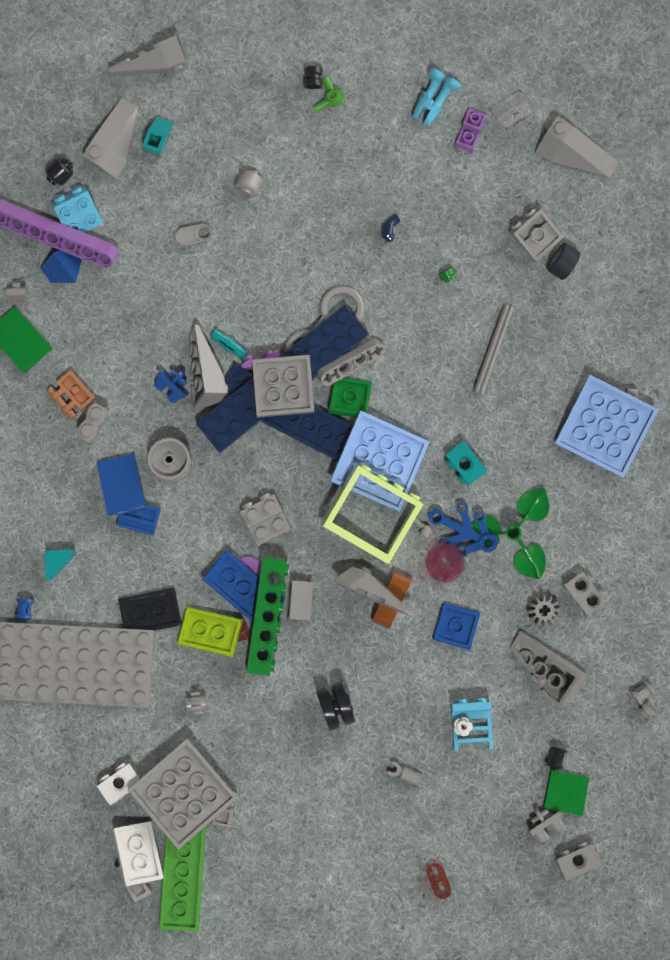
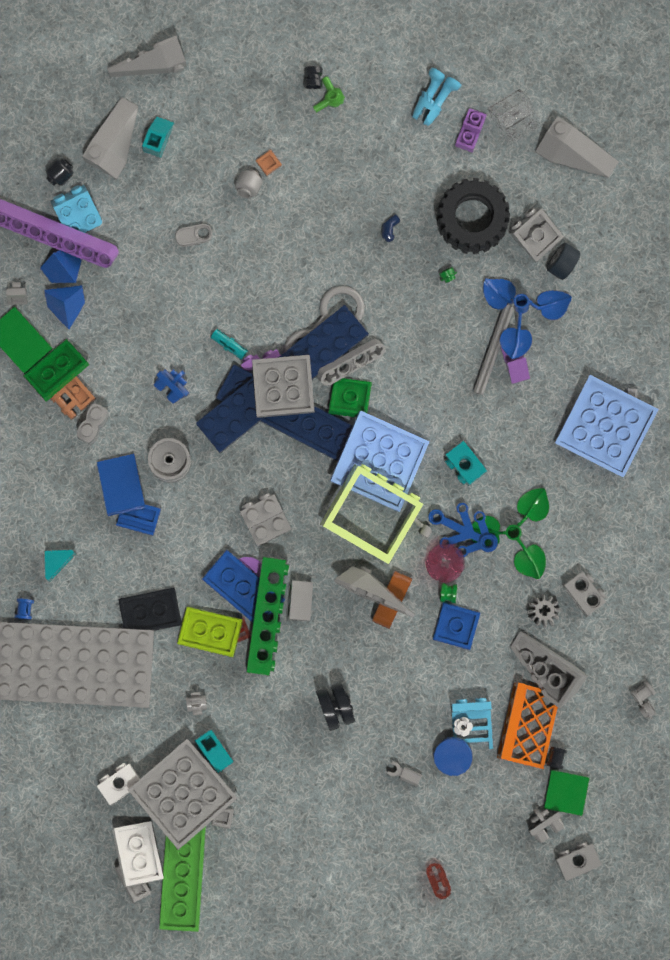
light grey wedge [189,325,228,410] -> none
none -> green tile [23,339,90,402]
none -> blue slope [44,285,85,329]
none -> teal slope [195,730,234,773]
none -> nougat tile [255,149,282,176]
none -> blue tile [434,737,473,776]
none -> black tyre [437,178,510,254]
none -> green wheel [440,583,457,603]
none -> blue plant [483,279,572,359]
none -> orange fence [497,682,558,769]
none -> medium lavender slope [500,347,530,384]

